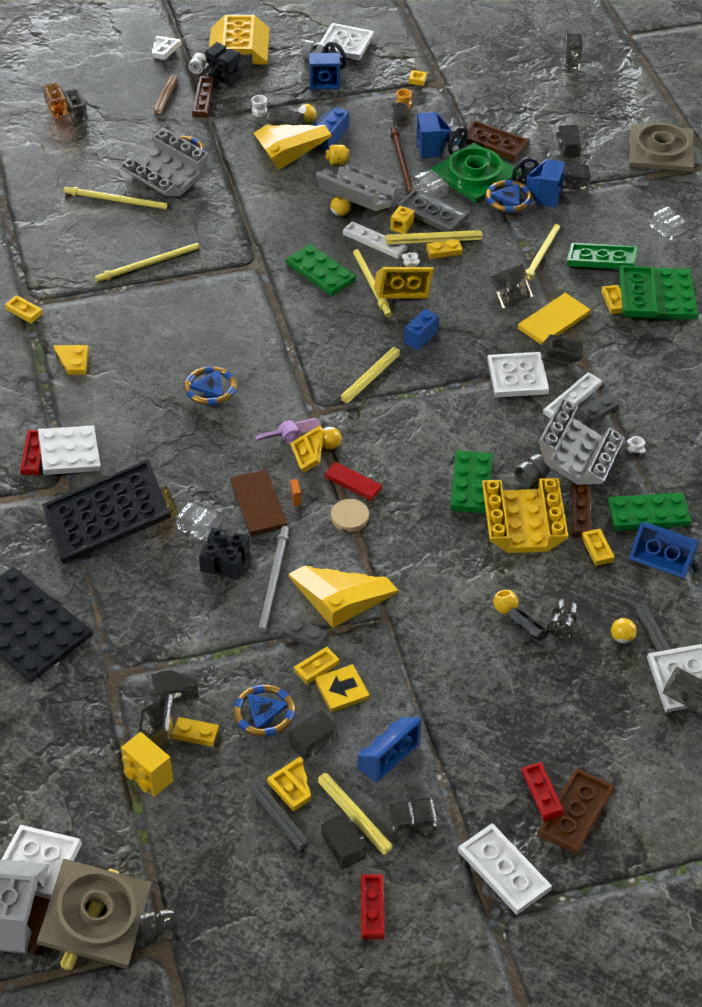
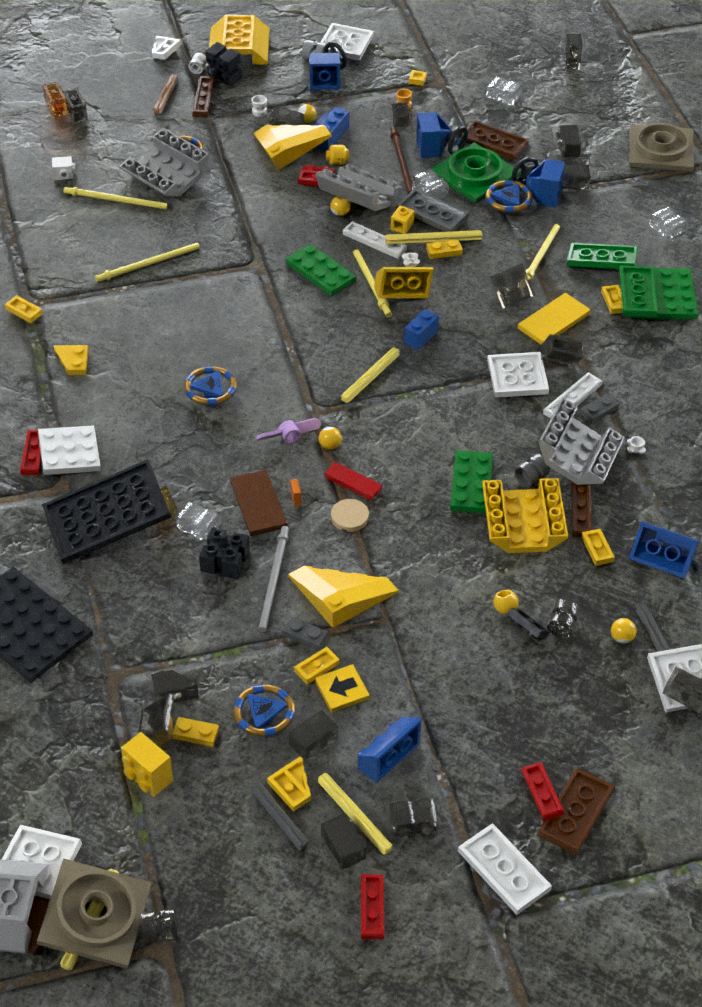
yellow wing [290,425,324,473] -> none
green plate [607,493,691,531] -> none
none -> white brick [52,156,76,180]
none -> red plate [298,164,335,187]
none -> clear brick [486,77,522,105]

